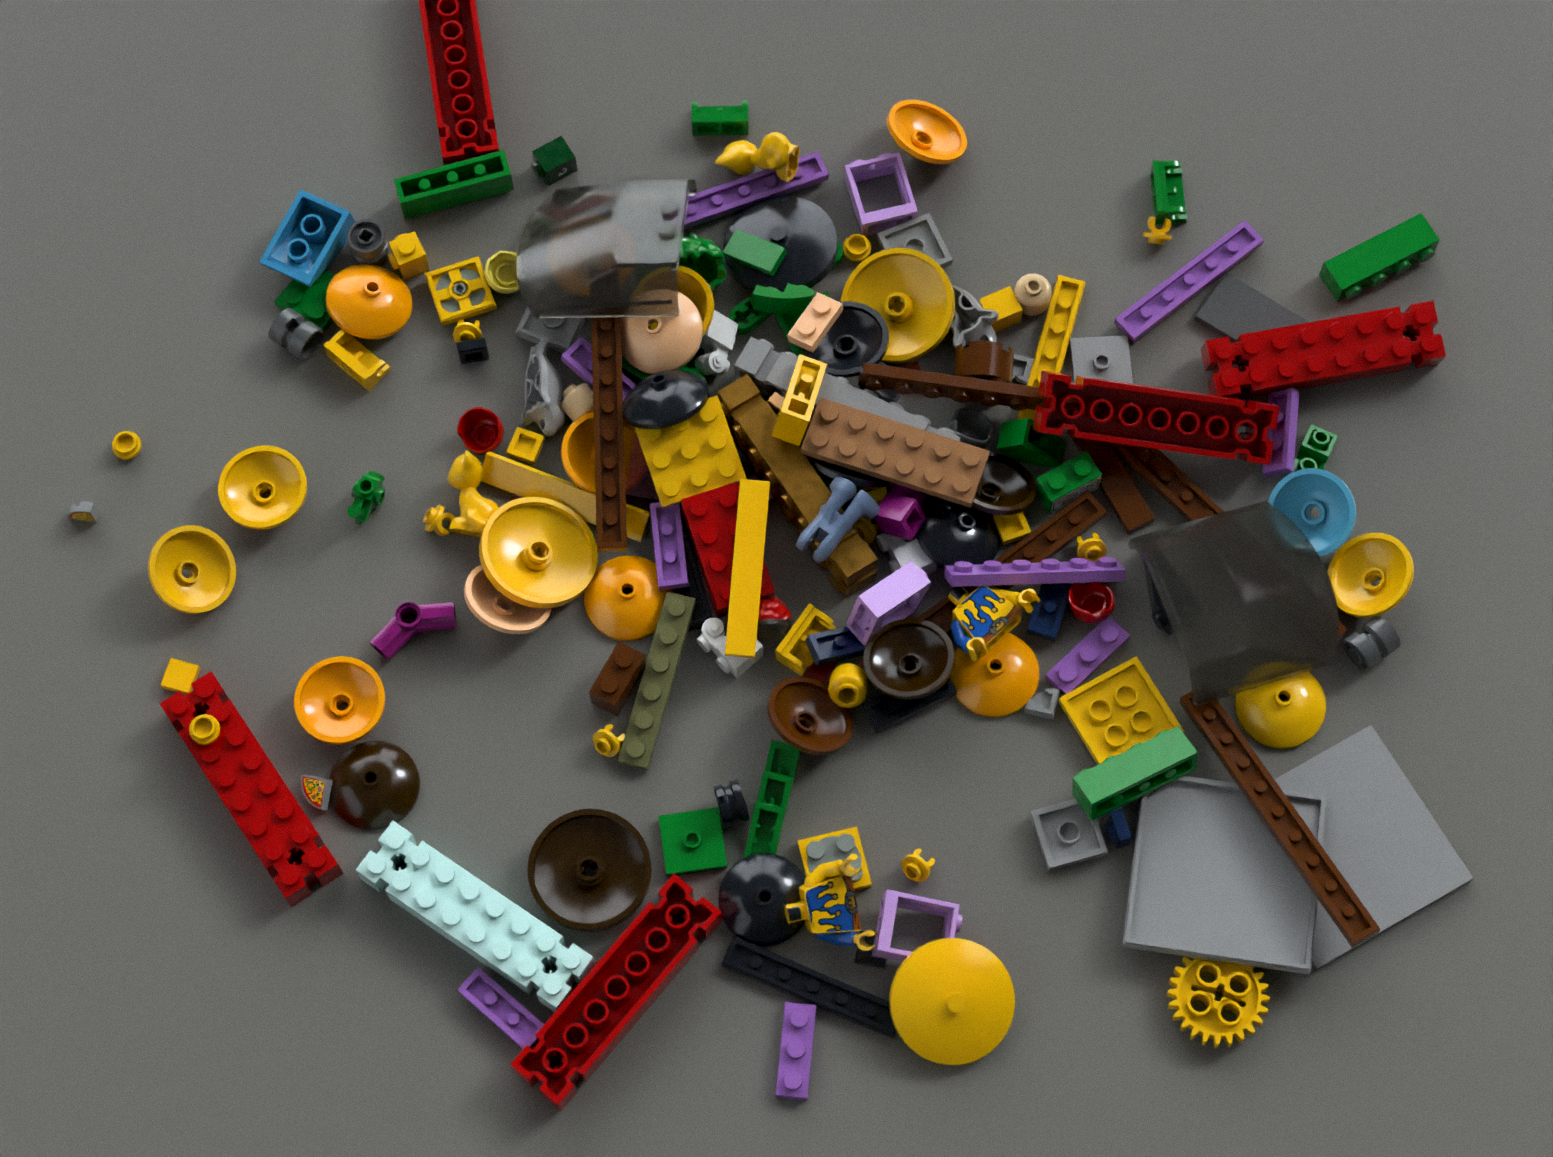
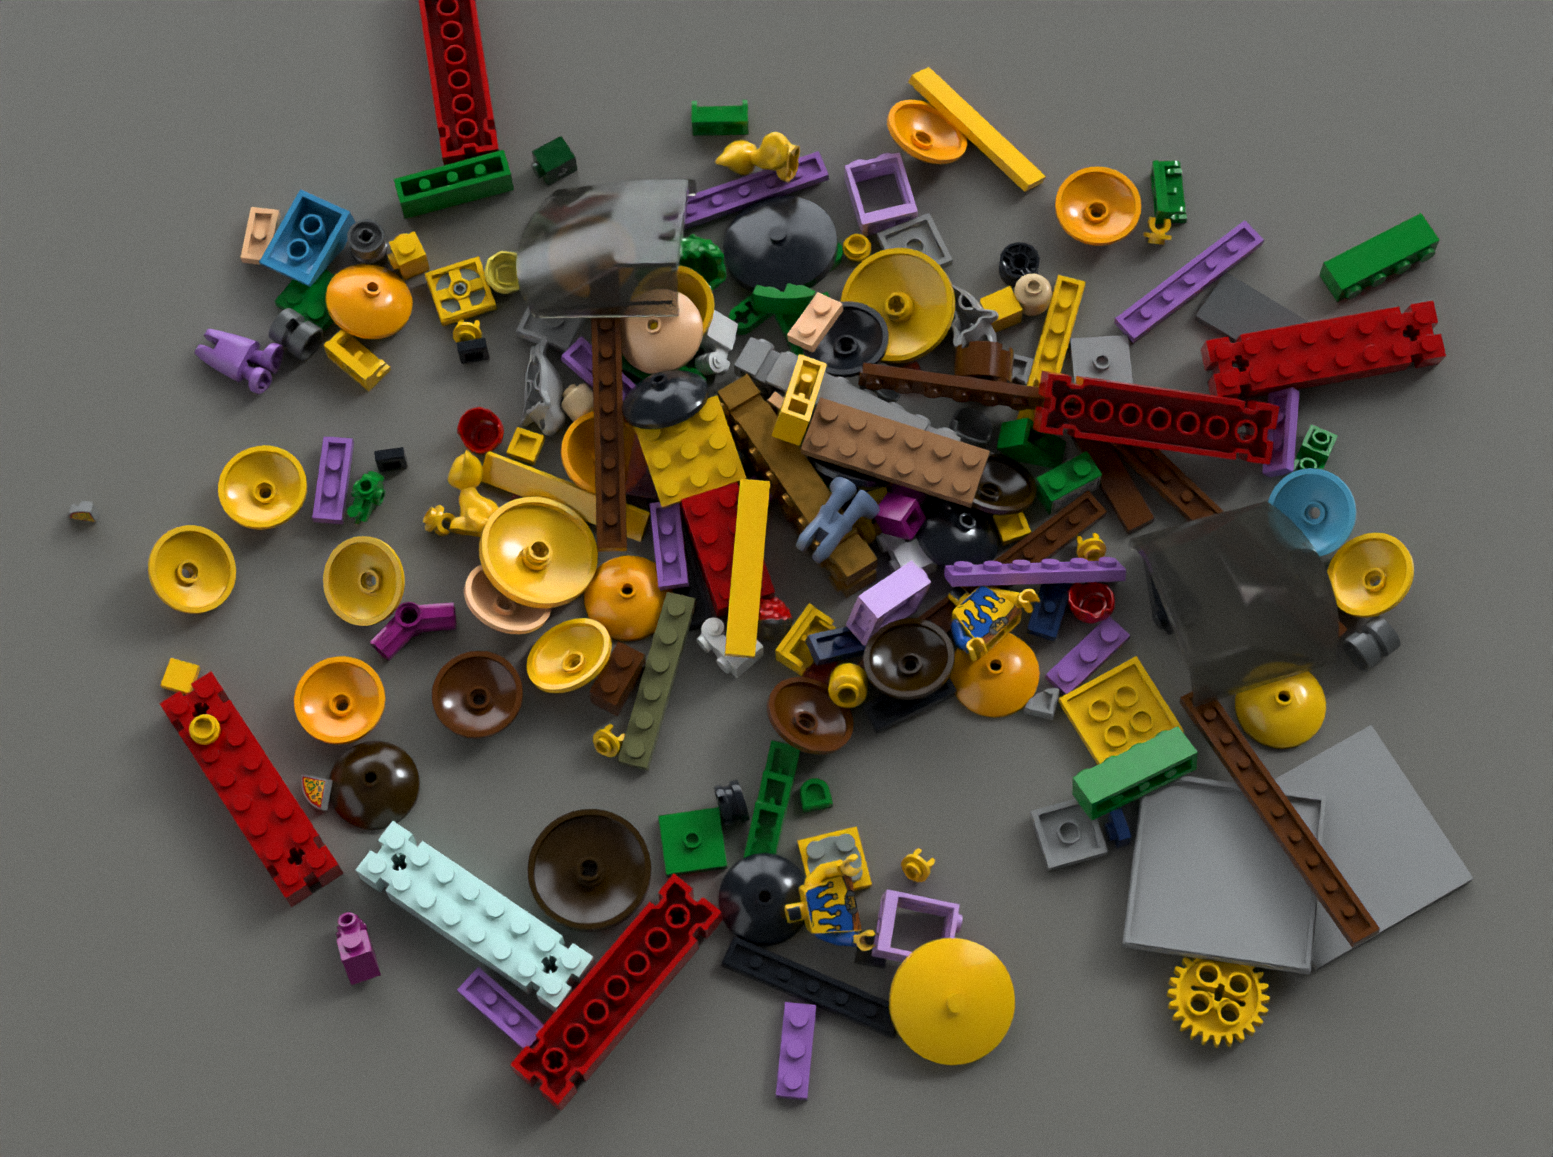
yellow plate [112,431,142,460] -> none
green tile [723,229,787,276] -> none
none -> medium lavender piece [194,328,284,394]
none -> light nougat plate [240,207,281,265]
none -> medium lavender plate [312,436,354,524]
none -> yellow dish [323,536,405,626]
none -> magenta brick [336,912,381,985]
none -> black tile [374,447,408,472]
none -> reddish brown dish [432,651,523,739]
none -> yellow dish [526,618,612,693]
none -> green tile [800,778,833,813]
none -> yellow tile [908,67,1046,192]
none -> black wheel [999,242,1040,288]
none -> light orange dish [1055,166,1141,246]

